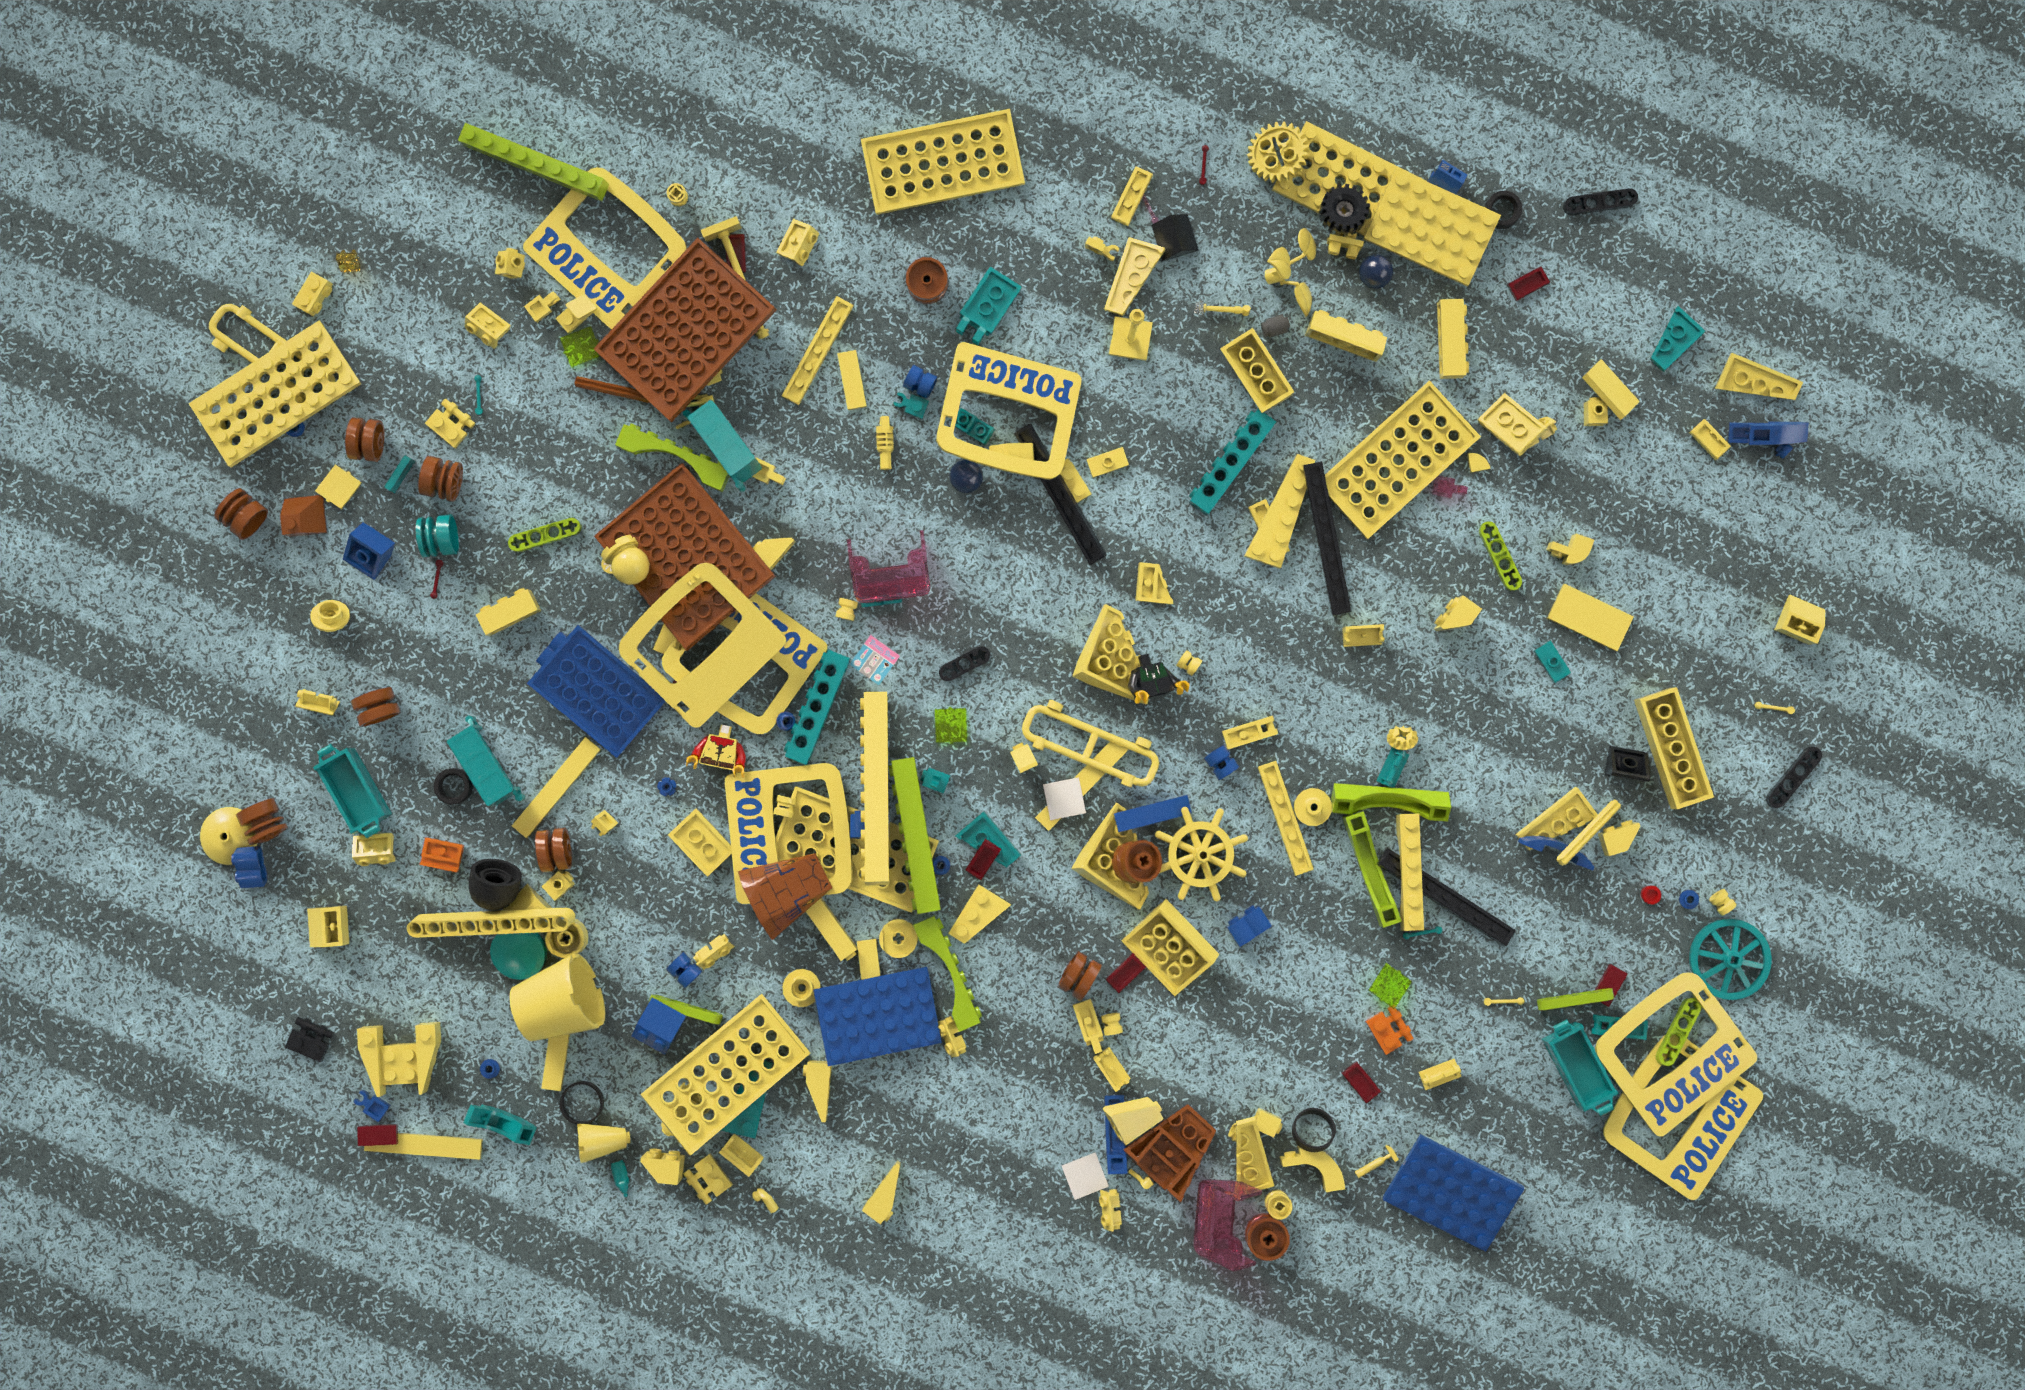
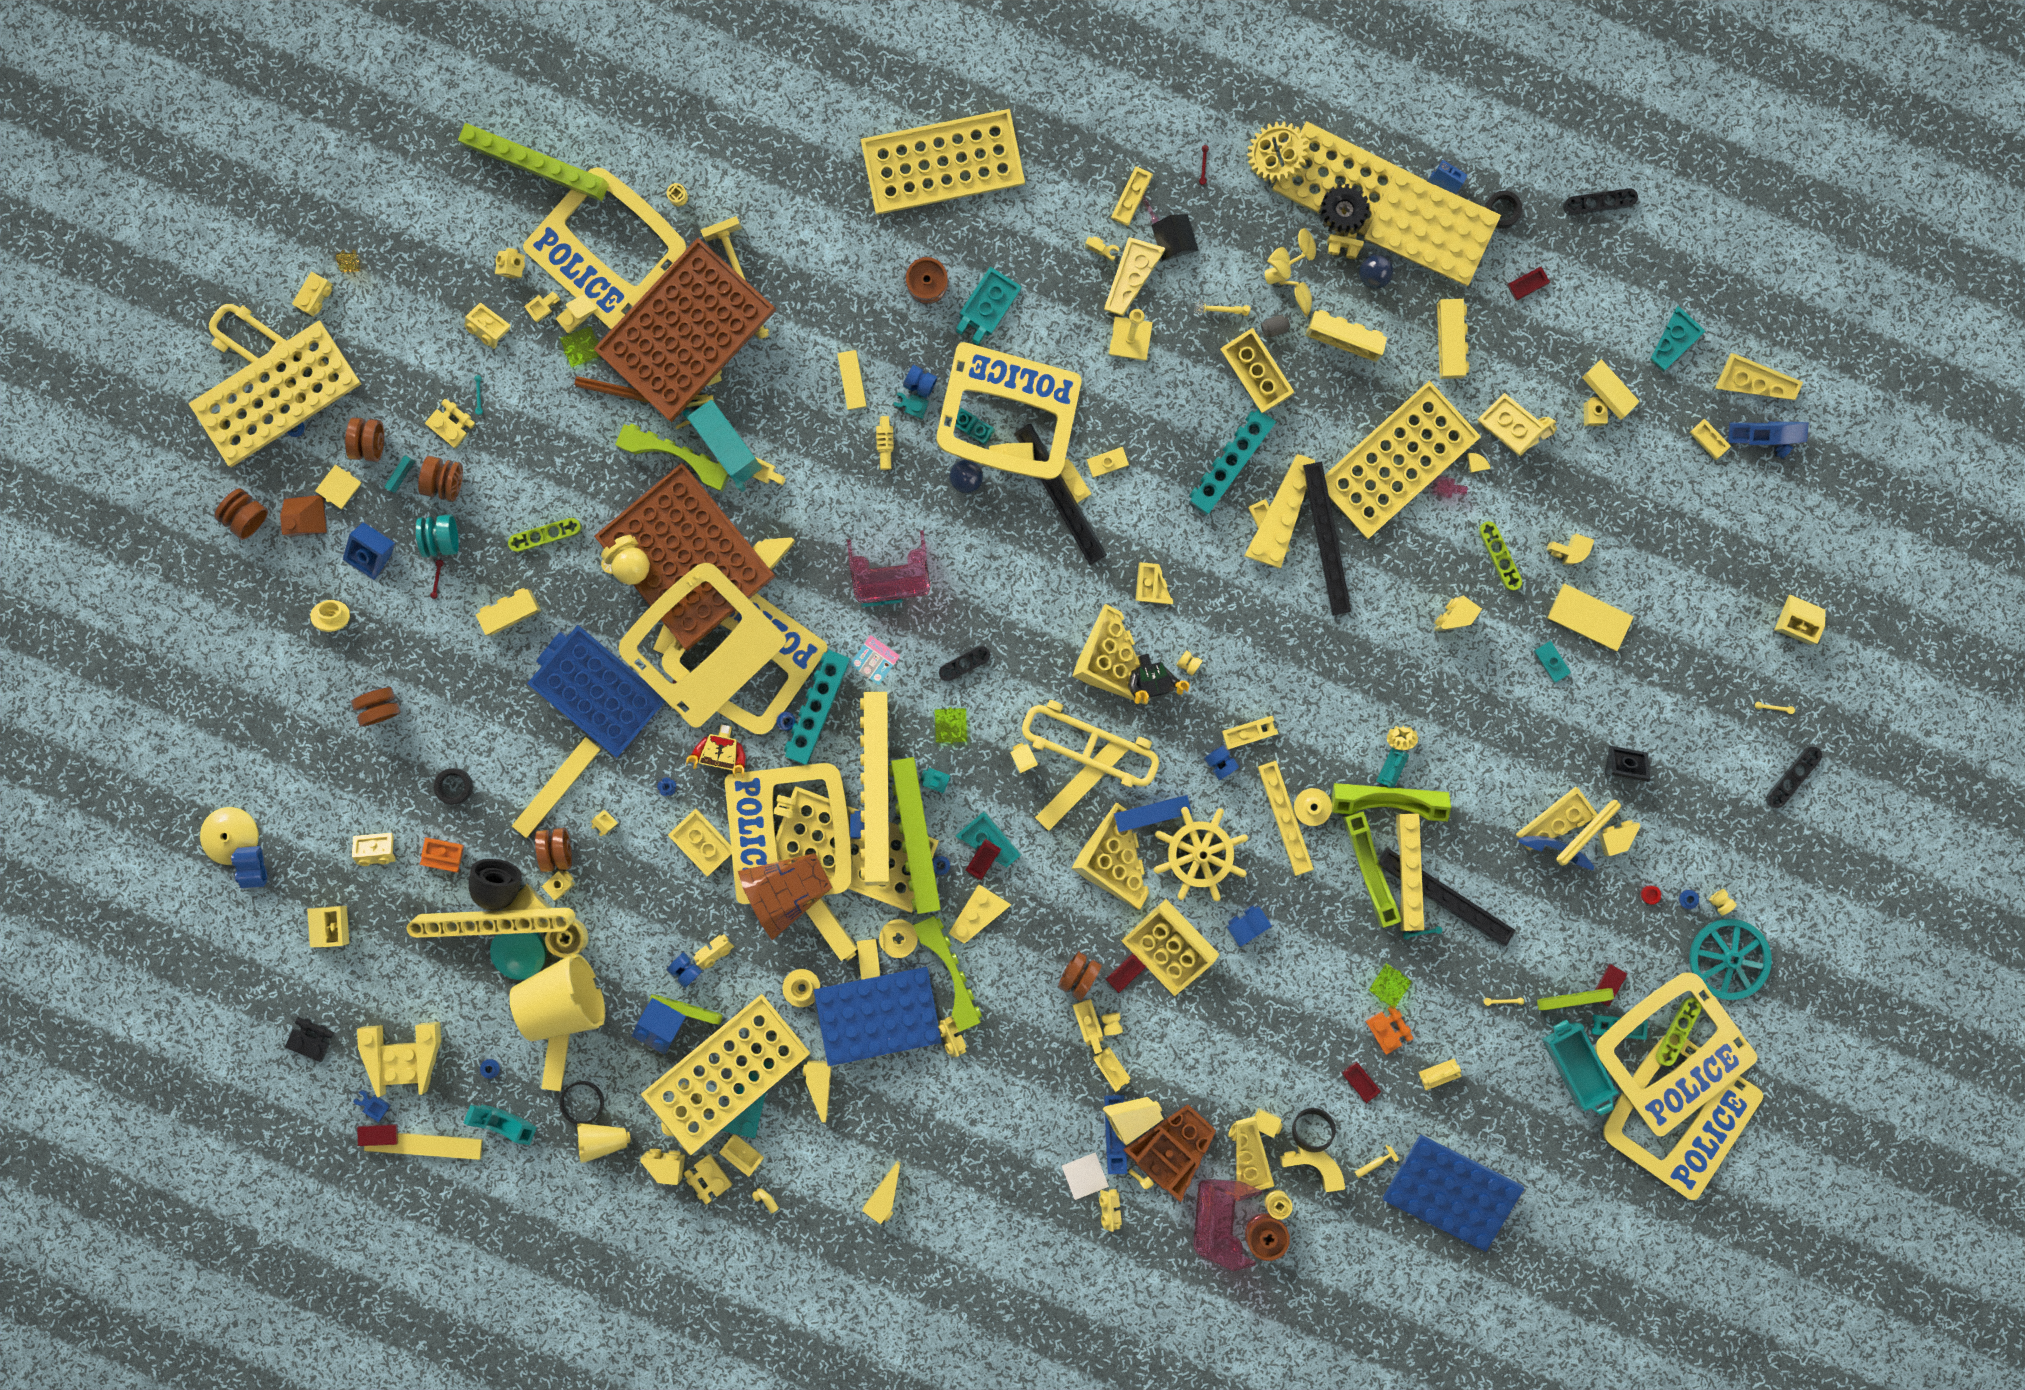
dark orange wheel [235,798,288,845] -> none
light yellow hinge [295,689,340,716] -> none
teal container [313,744,392,838] -> none
teal container [447,715,526,806] -> none
teal piece [611,1160,629,1197] -> none
dark red tile [726,234,746,273] -> none
light yellow bracket [776,219,819,266] -> none
light yellow tile [782,296,854,406] -> none
light yellow wheel [835,598,858,621] -> none
white sticker [1043,777,1086,820] -> none
dark orange wheel [1112,840,1162,884] -> none
light yellow hinge [1342,624,1385,647] -> none
light yellow brick [1634,687,1714,809] -> none

